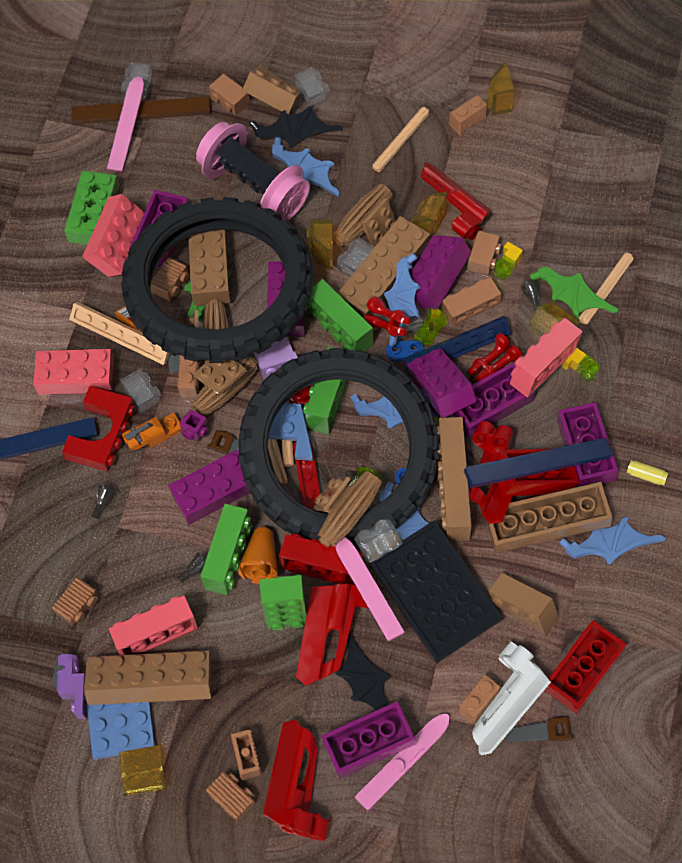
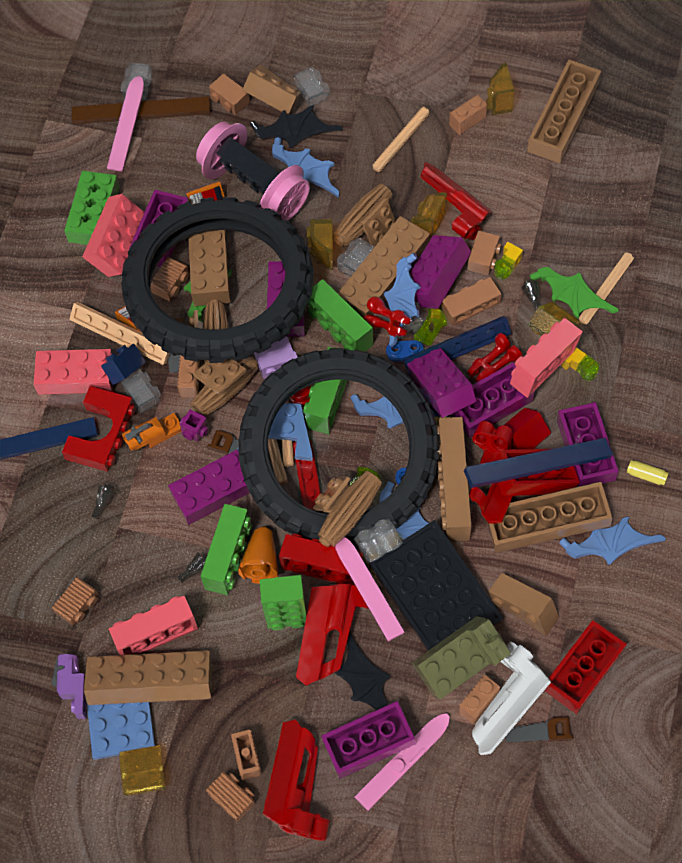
none -> dark blue brick [101,343,146,385]
none -> slope [186,182,225,204]
none -> olive hinge [411,616,511,700]
none -> red slope [504,407,551,449]
none -> medium nougat brick [527,60,601,163]

